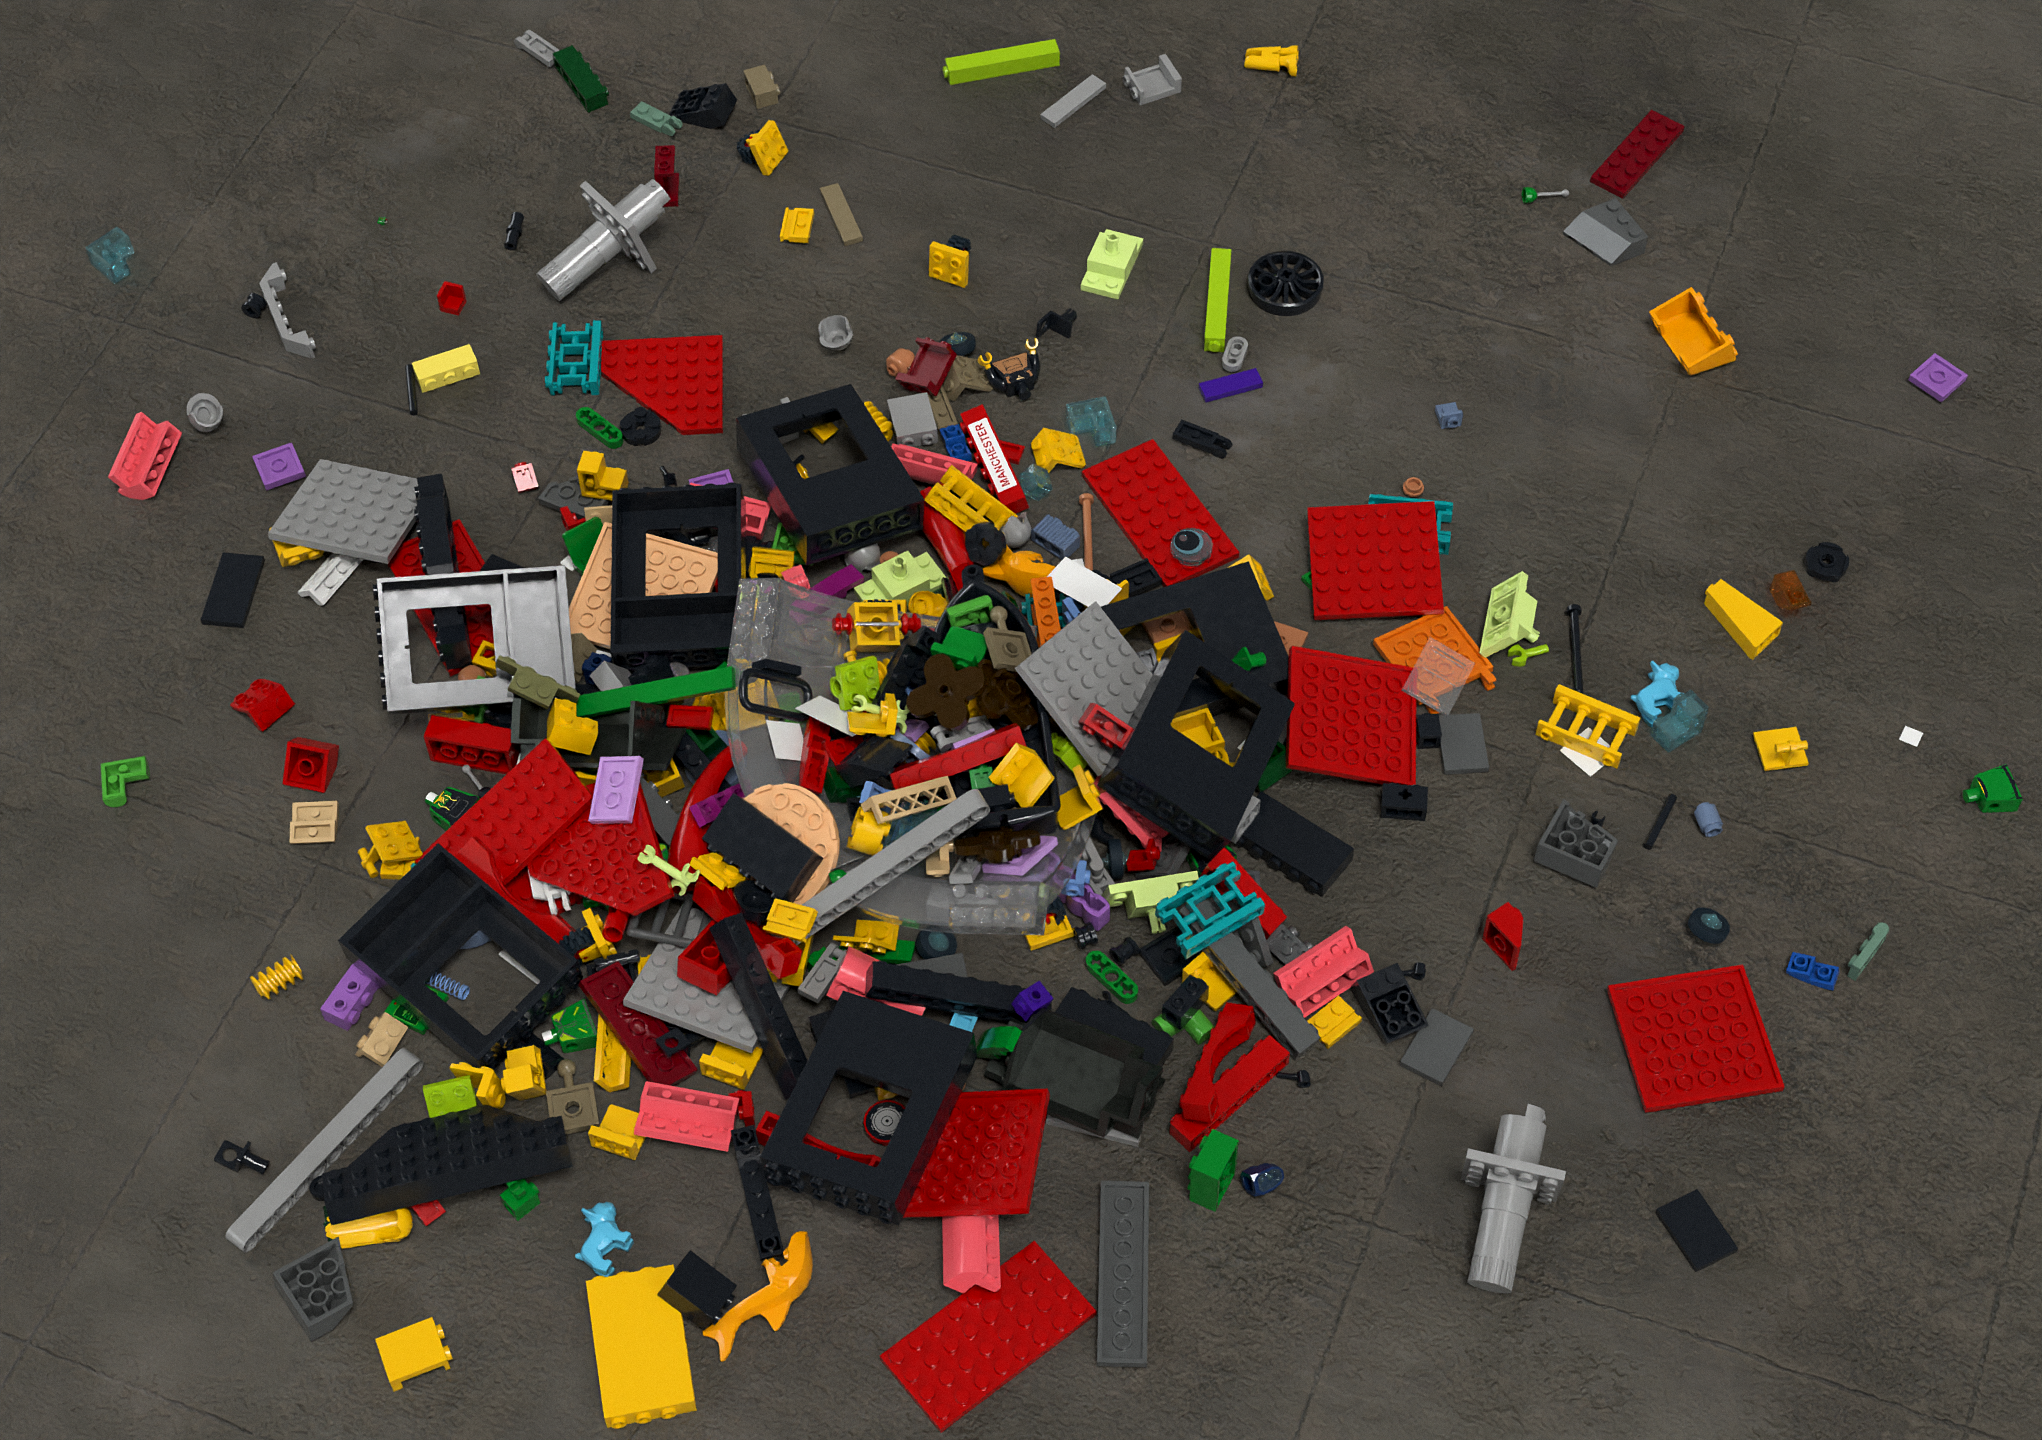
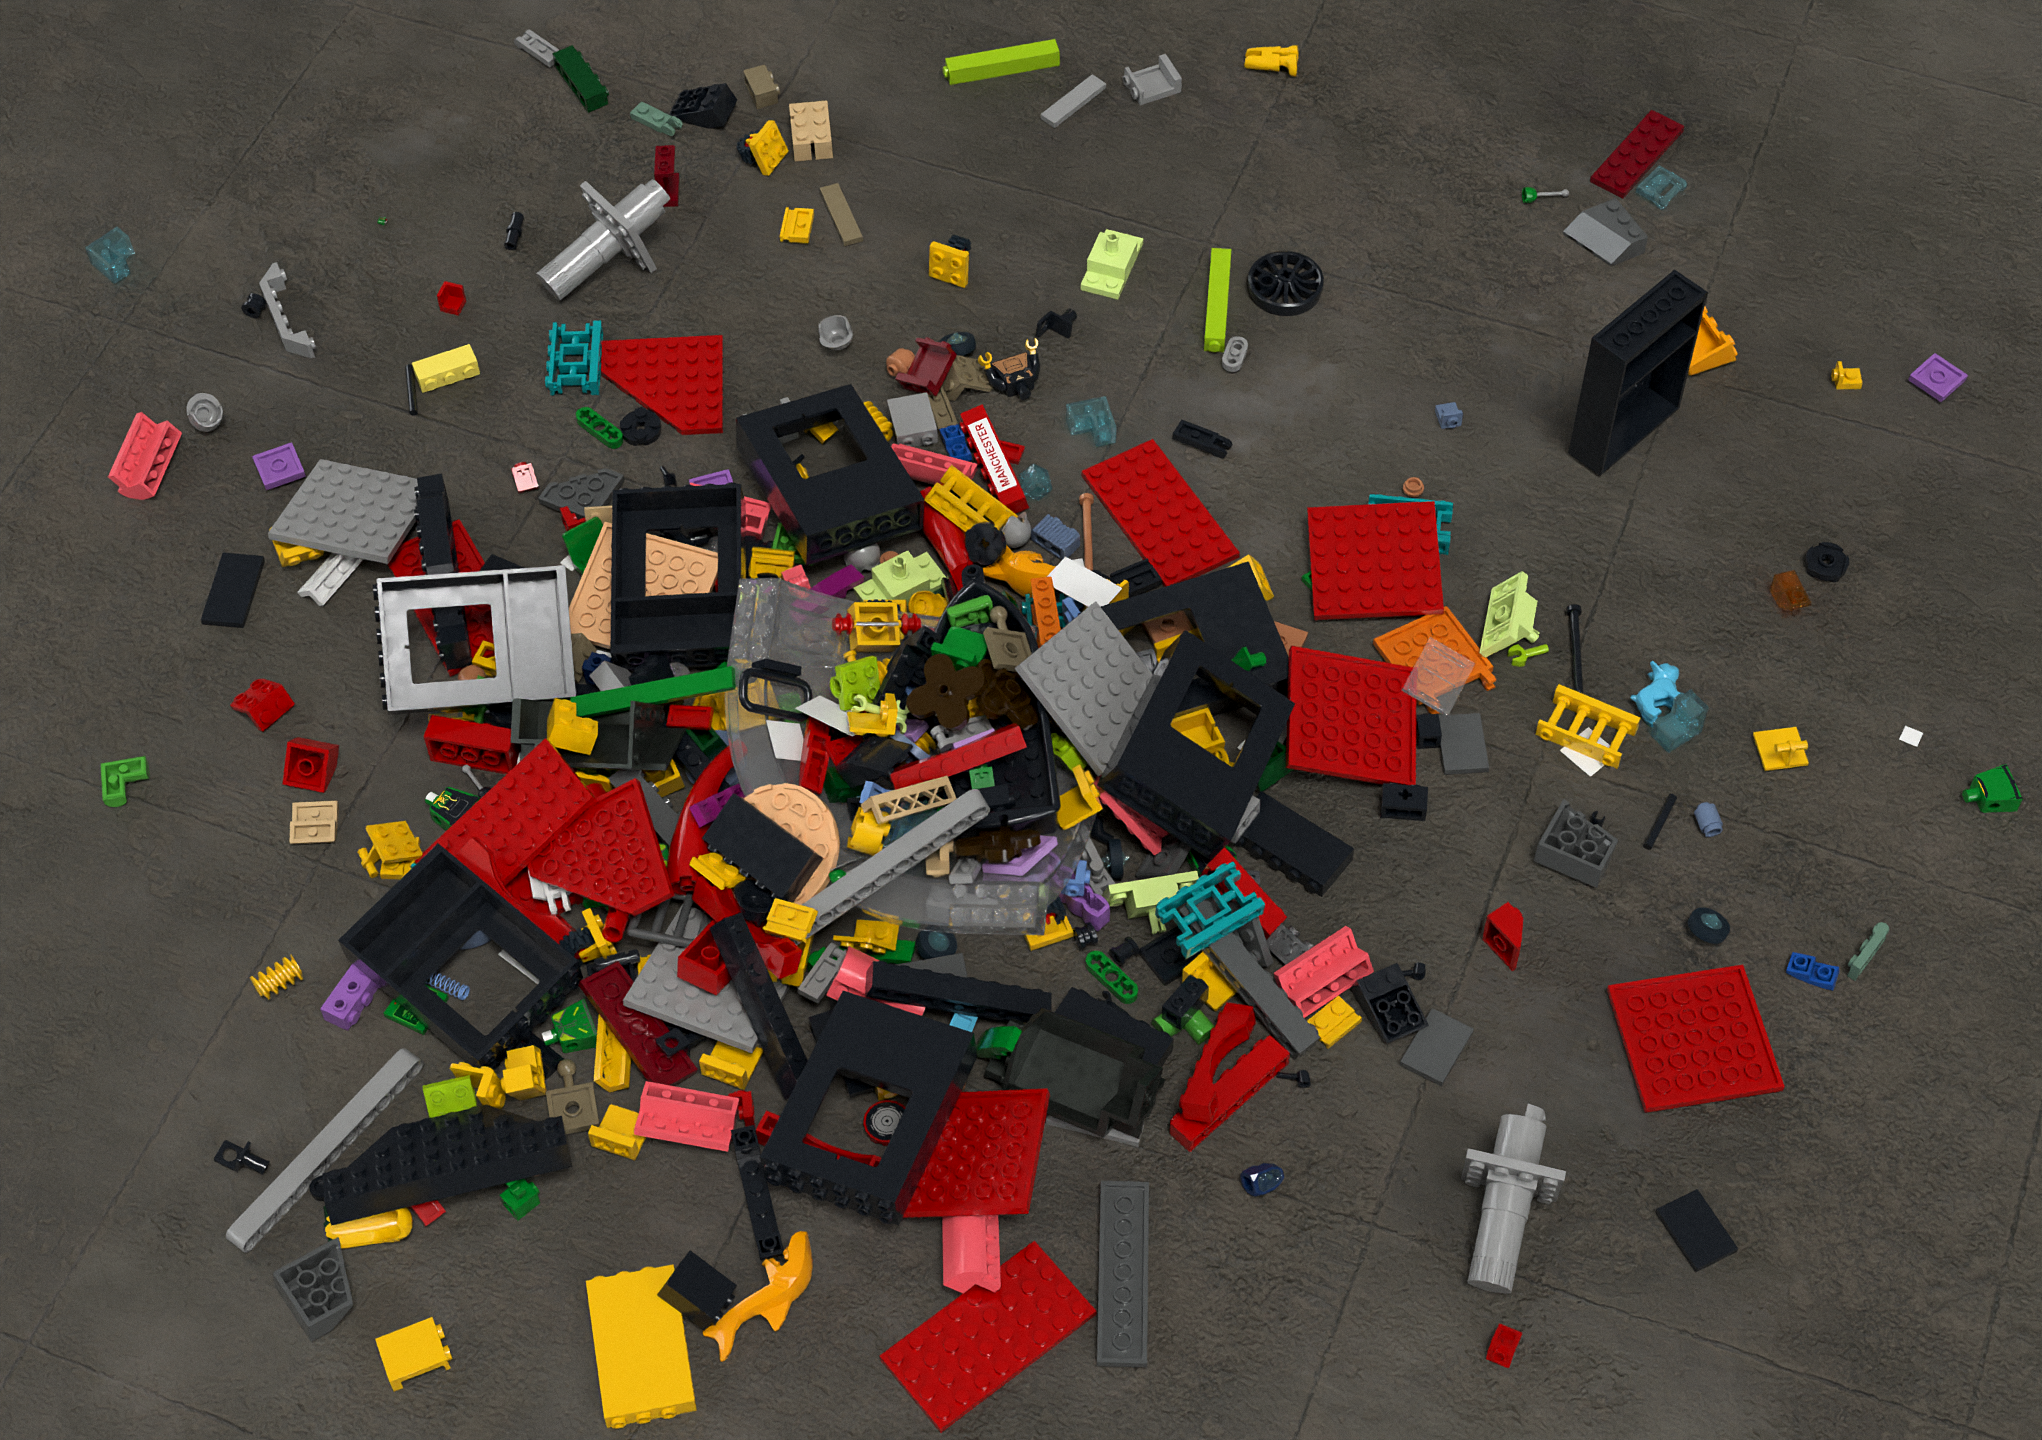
tan bracket [355,1012,408,1067] -> none
olive bracket [495,655,580,709] -> none
medium azure animal [575,1202,634,1277] -> none
yellow brick [577,451,629,501] -> none
lavender tile [588,756,644,824] -> none
yellowish green bar [637,845,700,896] -> none
yellow bracket [989,743,1054,807] -> none
dark purple brick [1012,981,1054,1022] -> none
yellow bracket [1031,428,1086,476] -> none
red brick [1078,703,1133,748] -> none
red bracket [1126,838,1160,871] -> none
tile [1170,528,1213,566] -> none
green brick [1187,1129,1239,1212] -> none
dark purple tile [1199,368,1263,402] -> none
yellow slope [1704,579,1783,660] -> none
none -> tan piece [789,101,833,161]
none -> red bracket [1486,1323,1523,1368]
none -> black panel [1568,269,1708,476]
none -> clear light blue plate [1636,165,1687,210]
none -> yellow bracket [1831,361,1862,389]

